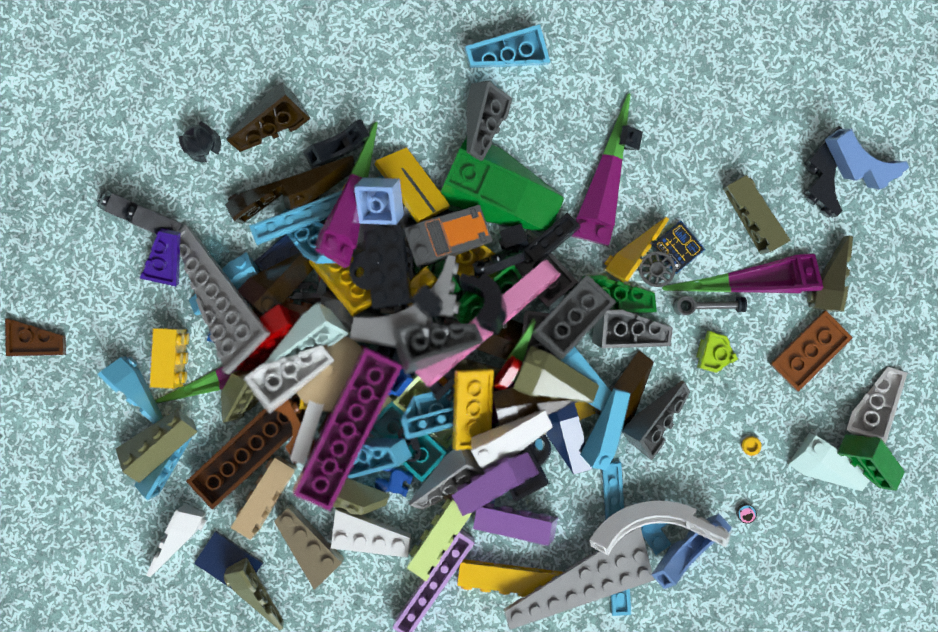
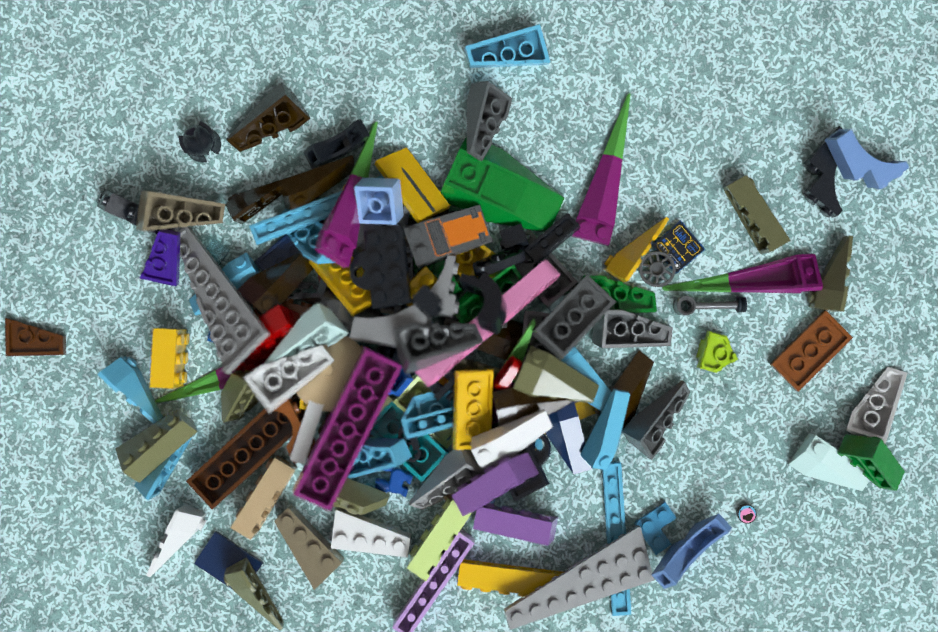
white arch [590,501,730,555] -> none
black bracket [619,125,643,150] -> none
yellow tile [741,436,761,456] -> none
none -> dark tan wedge [136,190,225,231]

